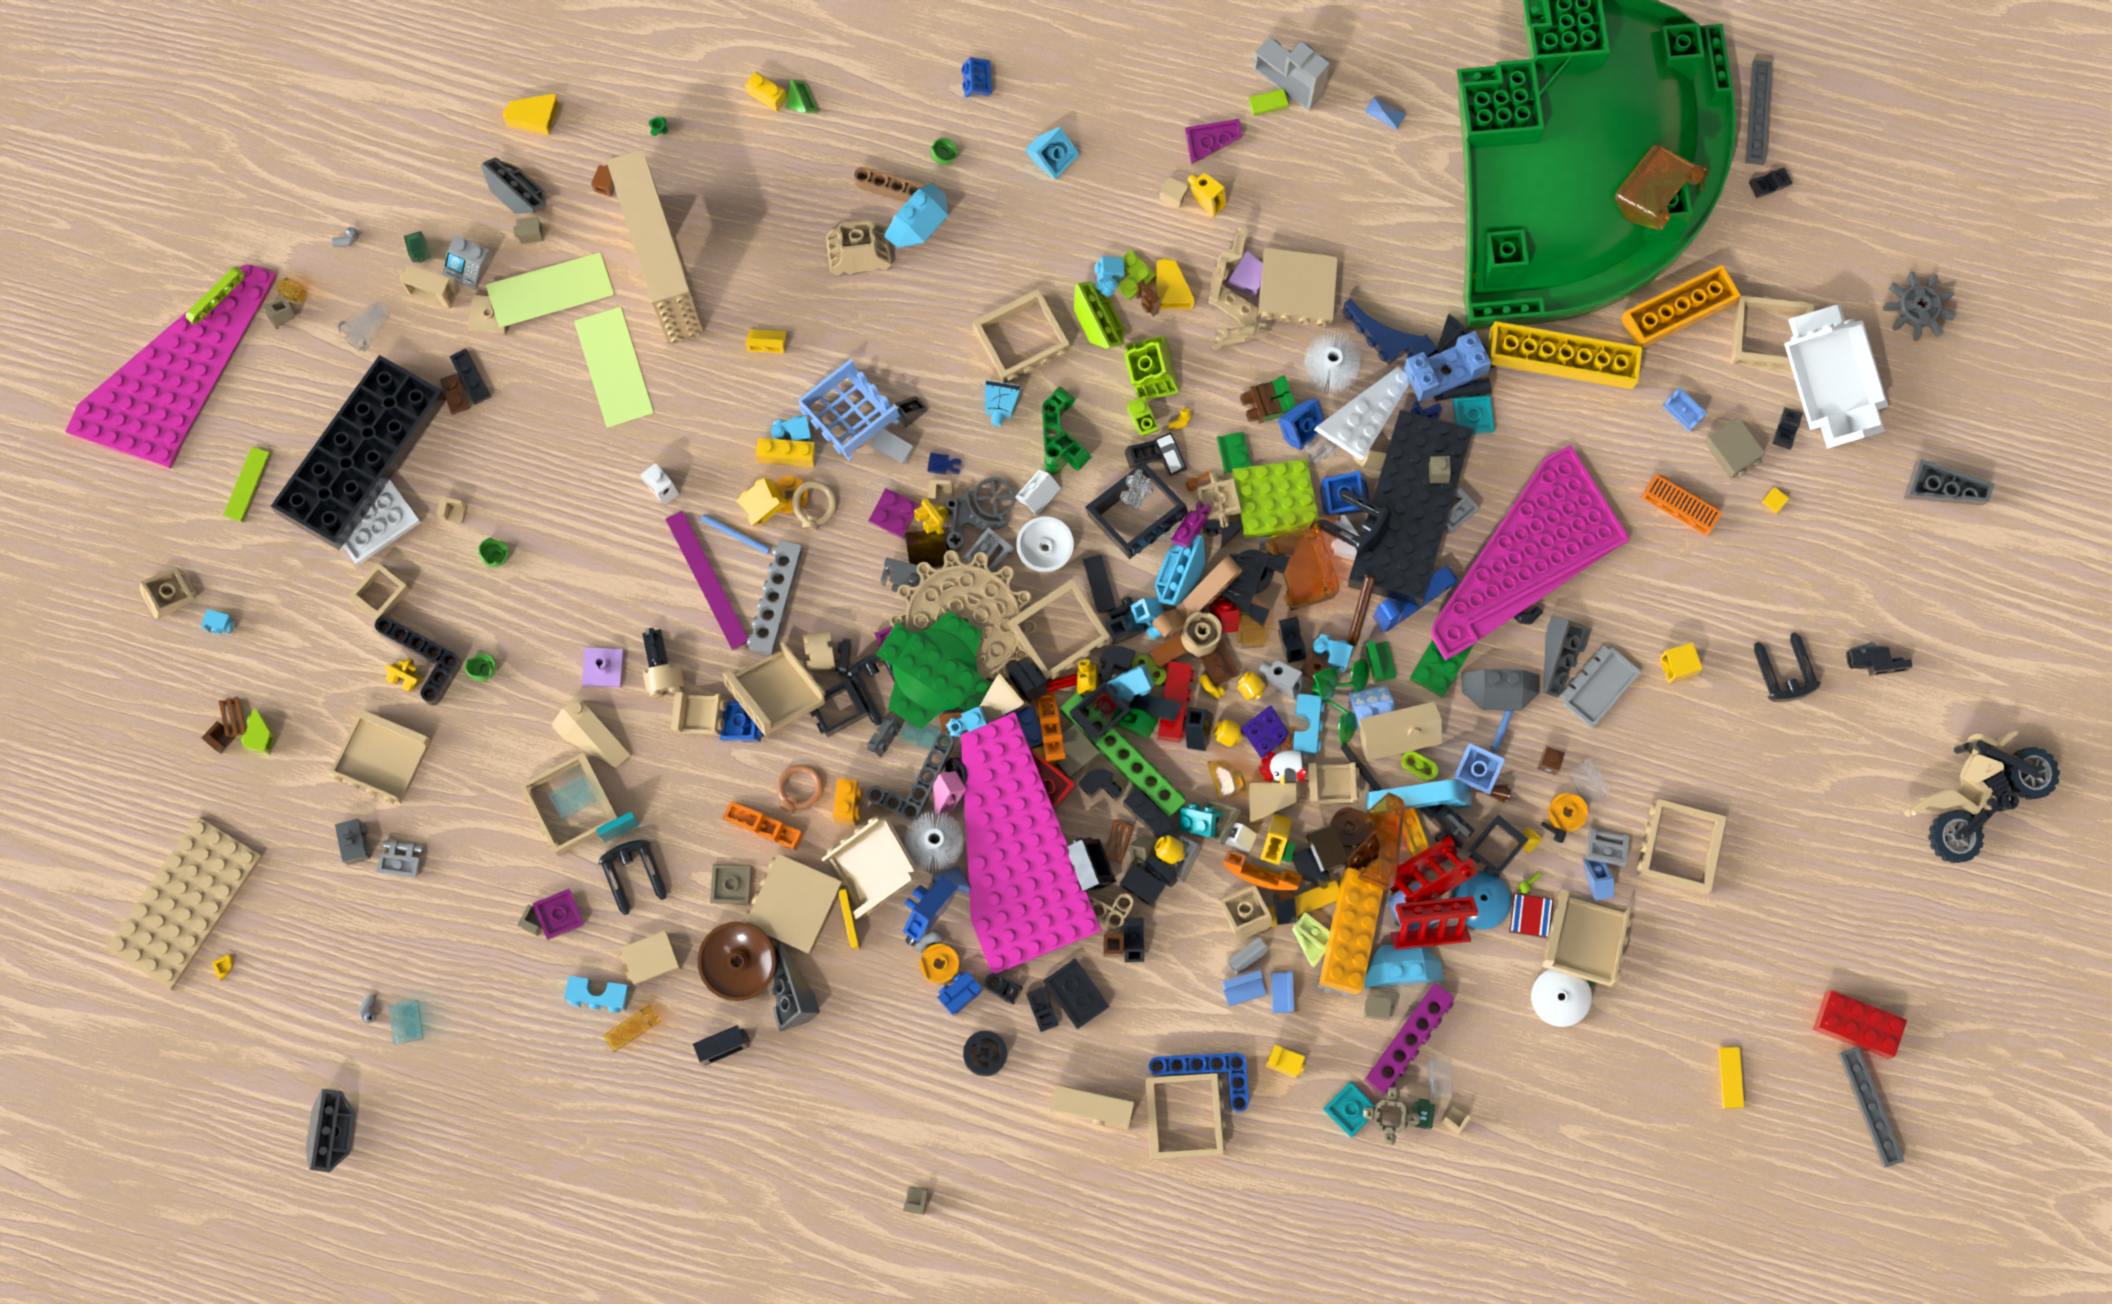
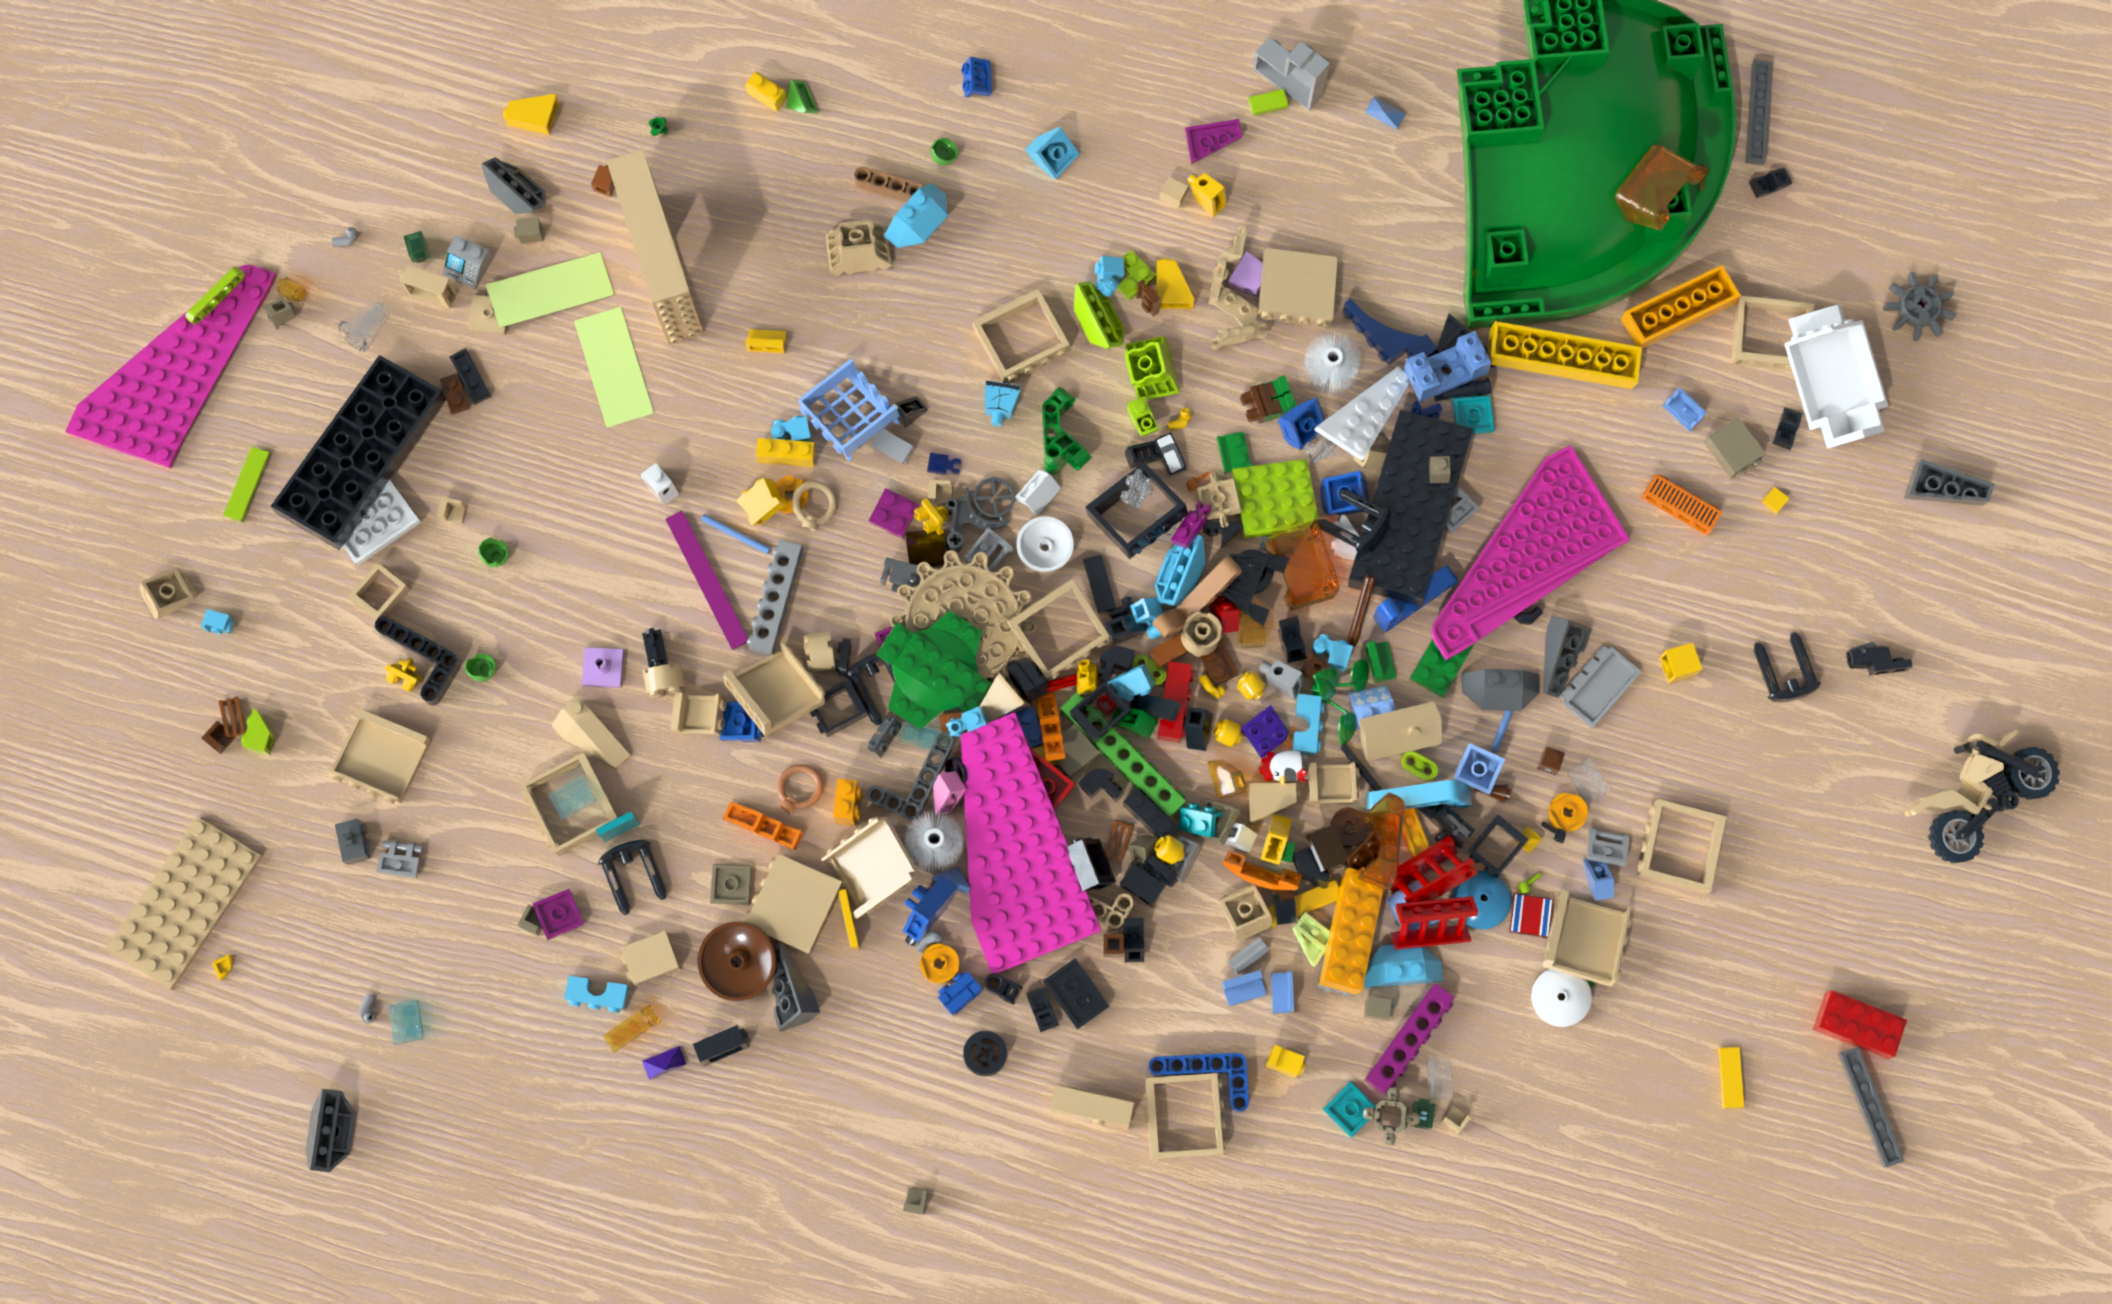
none -> dark purple slope [642,1046,687,1080]

